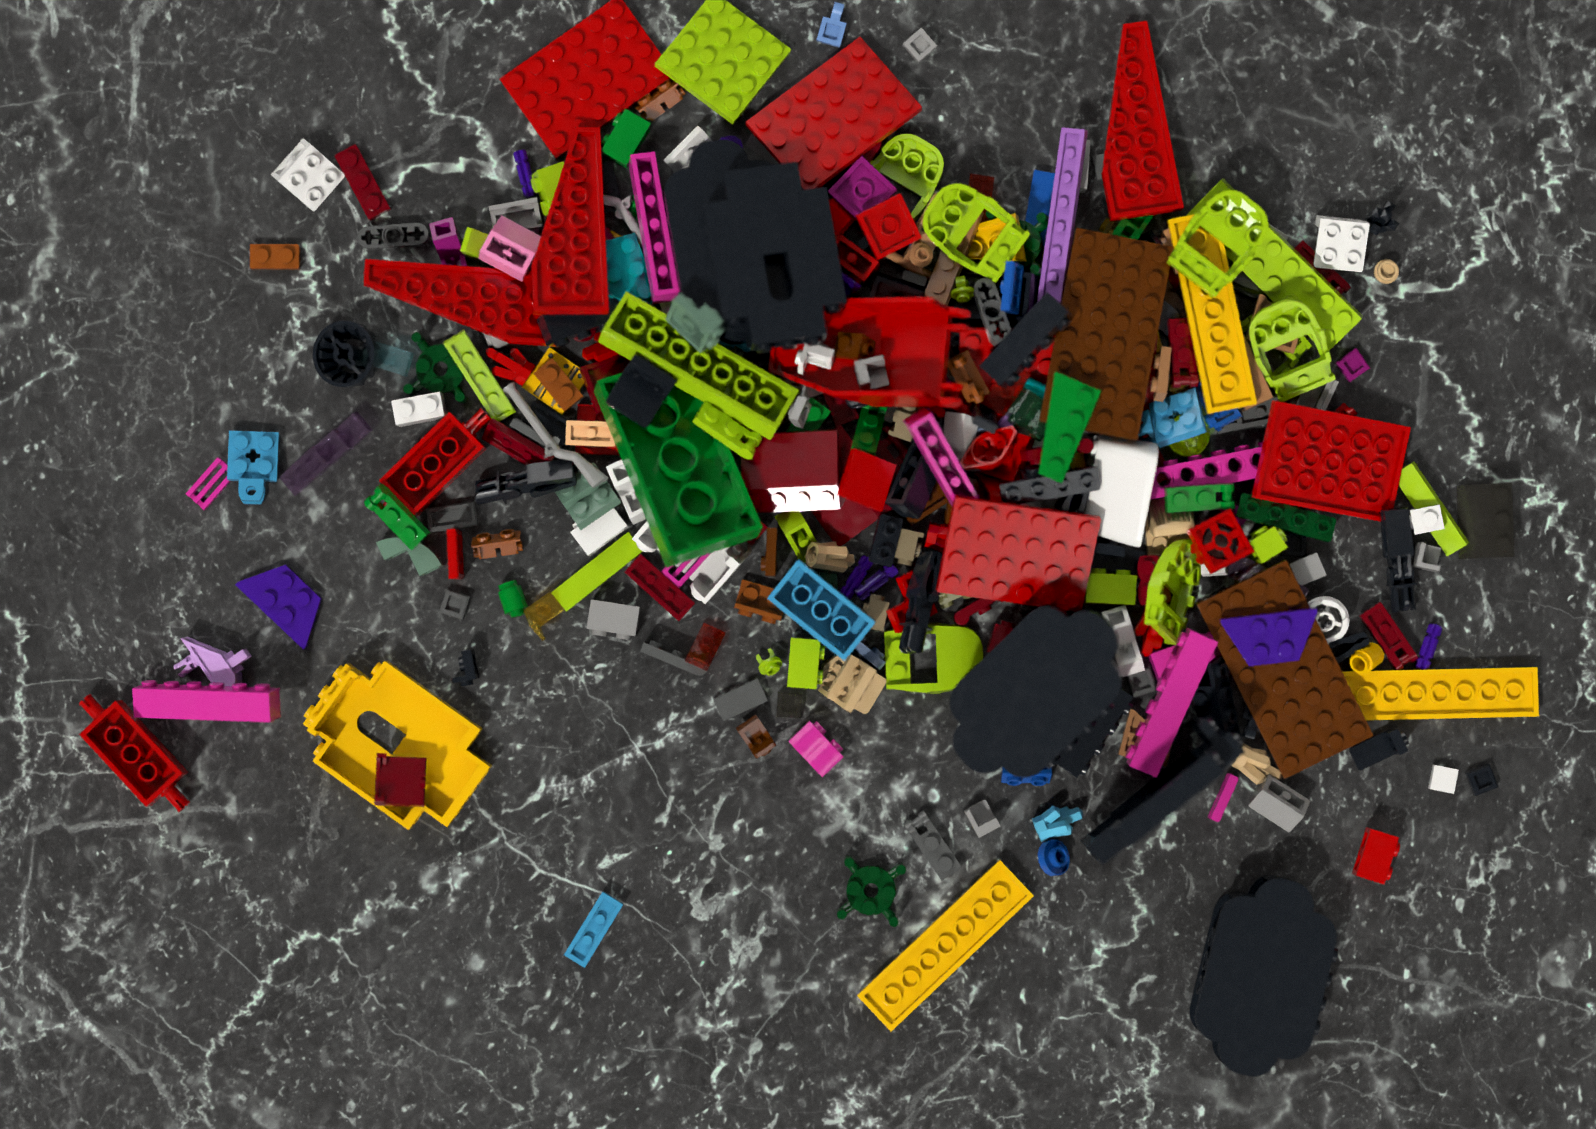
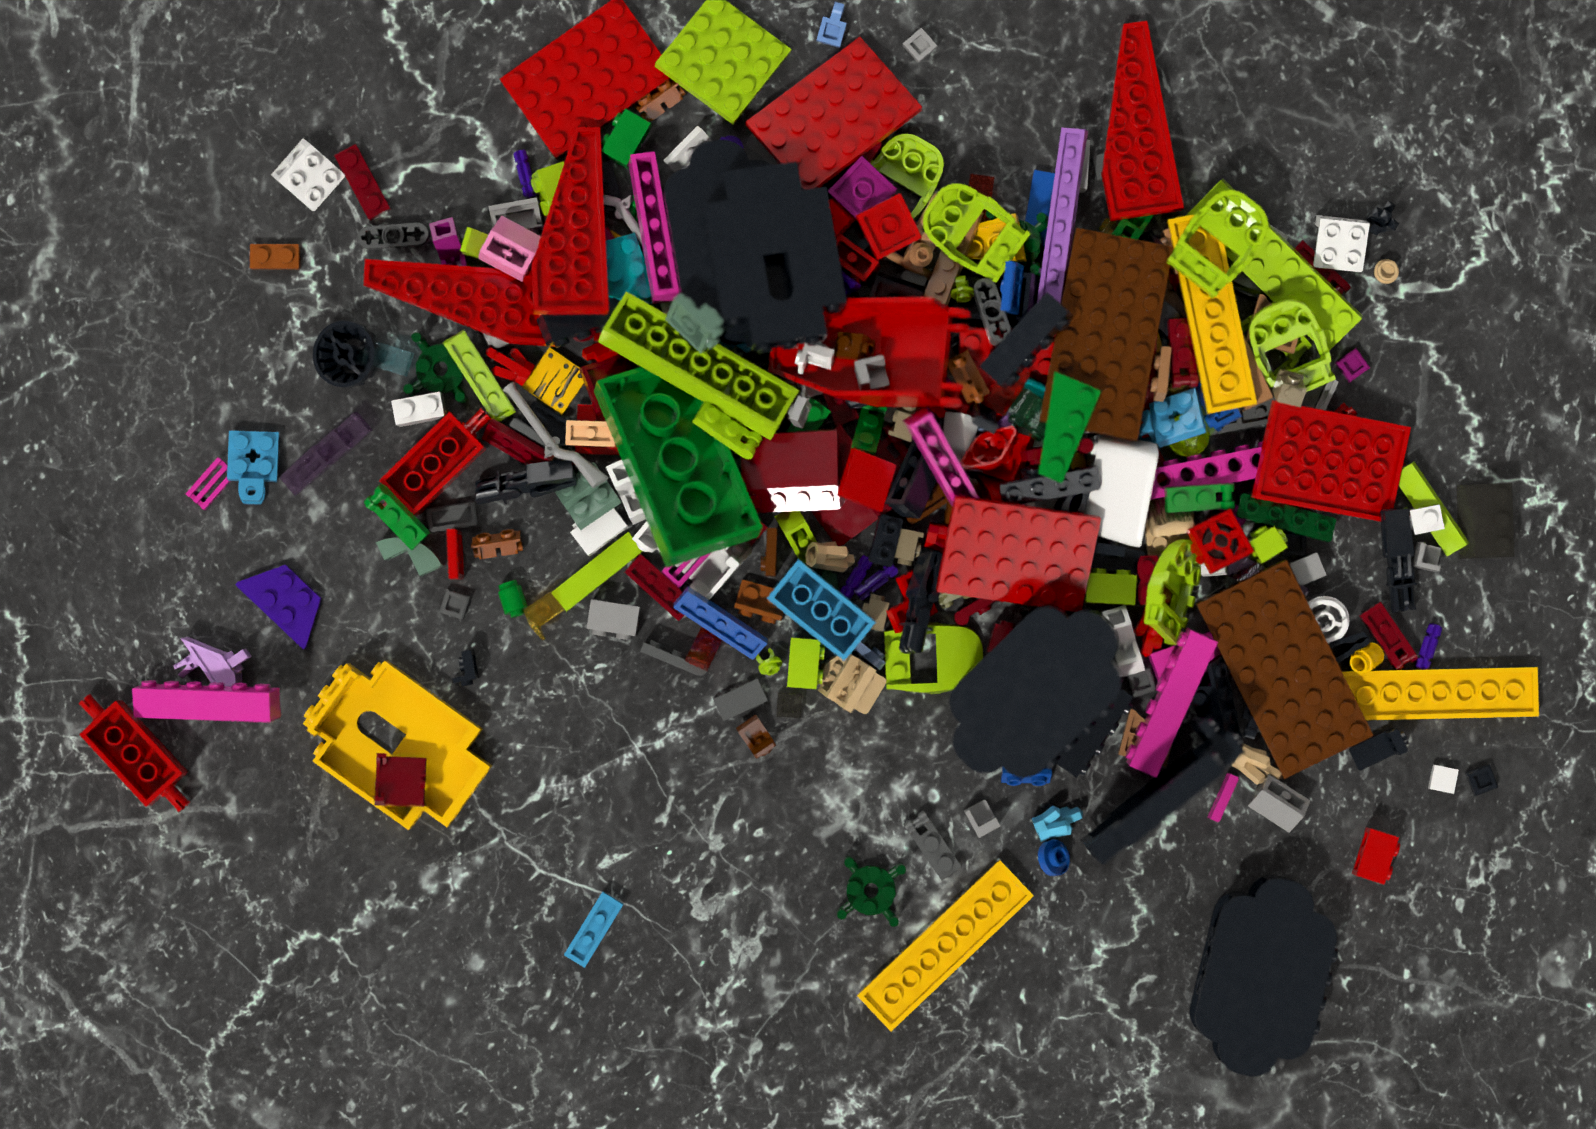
dark orange plate [533,358,584,412] -> none
black bracket [606,354,677,428] -> none
dark pink brick [788,720,844,777] -> none
dark purple wing [1220,608,1317,666] -> none
none -> blue plate [673,586,768,660]
none -> dark tan brick [1272,369,1307,407]

